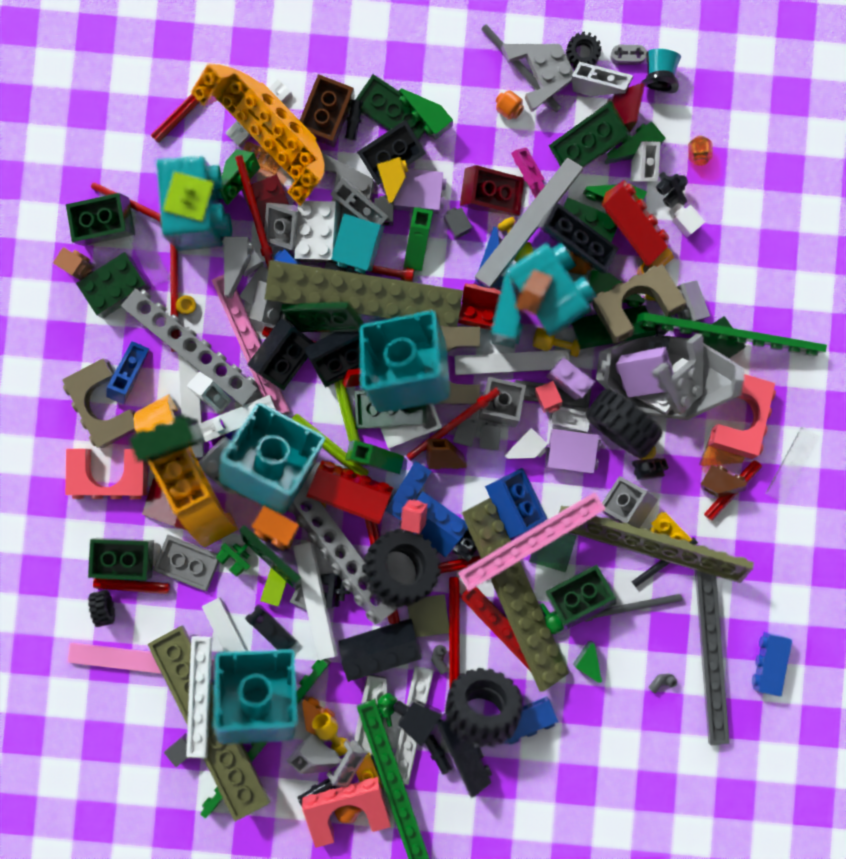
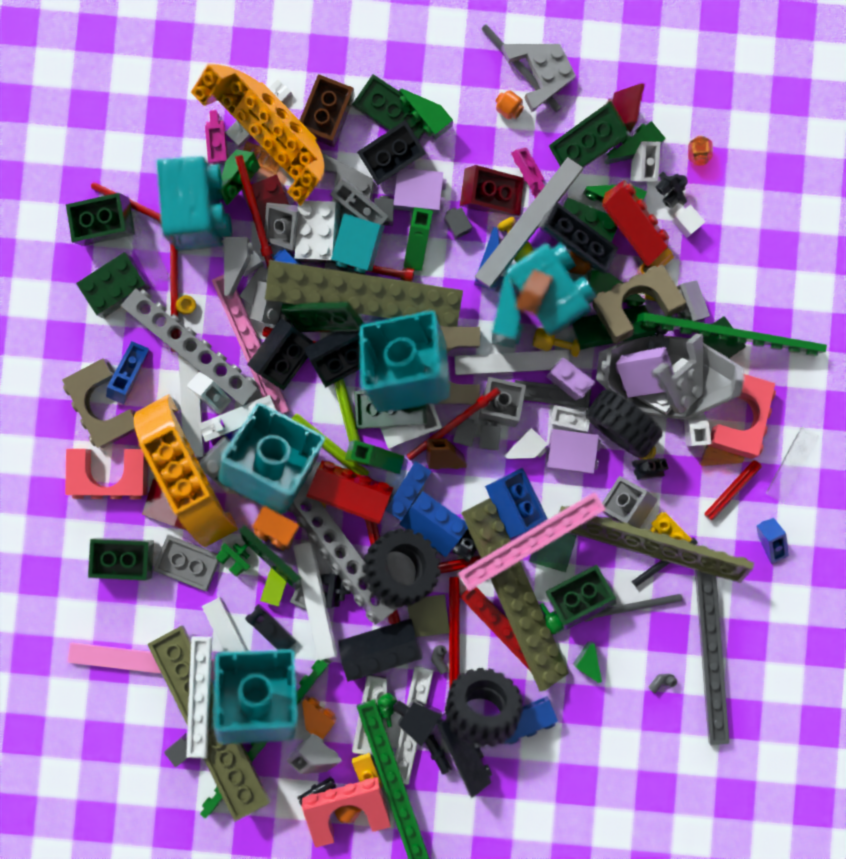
nougat brick [53,247,94,280] -> none
black tyre [88,590,115,627] -> none
red axle [93,578,170,594] -> none
dark green brick [129,415,205,462] -> none
red axle [151,94,199,143] -> none
lime piece [163,171,214,222] -> none
yellow piece [312,713,350,756] -> none
light grey hinge [327,740,366,787] -> none
red tile [342,368,361,388] -> none
black pin [345,99,364,141] -> none
yellow slope [377,157,409,203] -> none
coral brick [401,500,428,534] -> none
red bracket [458,283,501,331] -> none
coral brick [535,381,563,413] -> none
black tyre [566,31,602,69] -> none
light grey slope [571,61,633,96] -> none
light grey beam [610,44,647,65] -> none
hat [641,48,682,94] -> none
reddish brown slope [700,465,747,498] -> none
blue brick [751,632,793,697] -> none
none -> dark pink hinge [205,110,228,165]
none -> white slope [683,413,711,447]
none -> blue slope [756,517,789,564]

